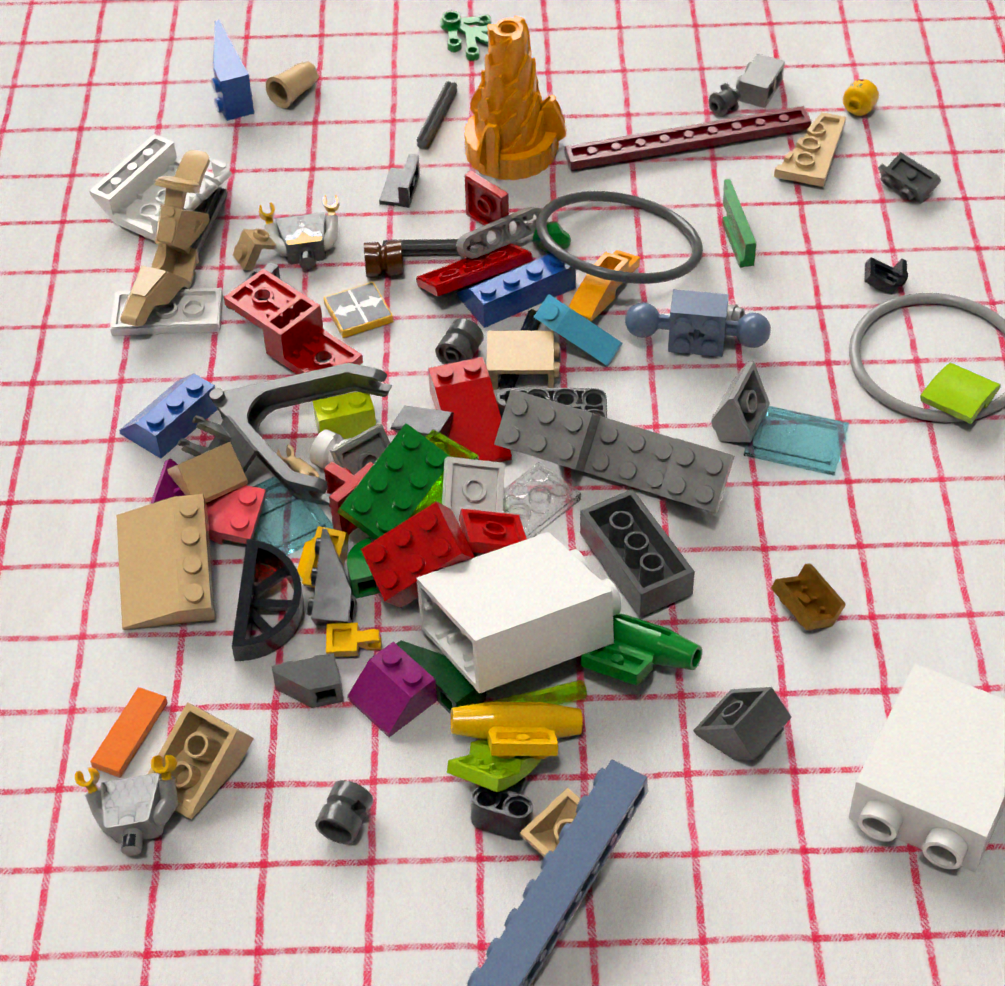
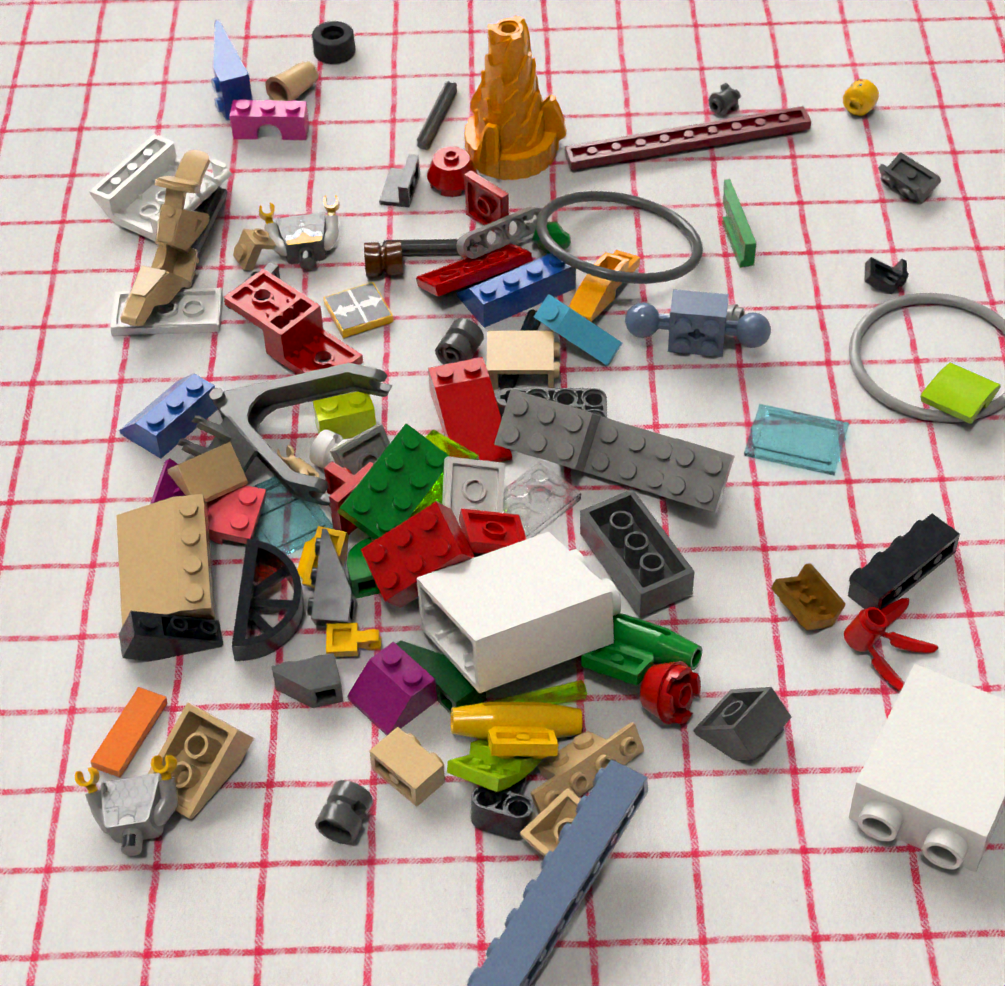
slope [391,405,454,441] -> none
plant [440,11,491,61] -> none
light grey slope [711,361,770,442] -> none
light grey brick [736,54,785,108] -> none
tan wing [774,112,846,187] -> none
none -> black slope [119,611,223,661]
none -> dark pink arch [230,99,309,140]
none -> black tyre [312,21,355,64]
none -> tan brick [369,727,445,807]
none -> red cone [427,146,477,197]
none -> tan bracket [530,722,644,814]
none -> red cone [640,661,701,724]
none -> red plant [844,598,939,691]
none -> black brick [848,513,960,610]

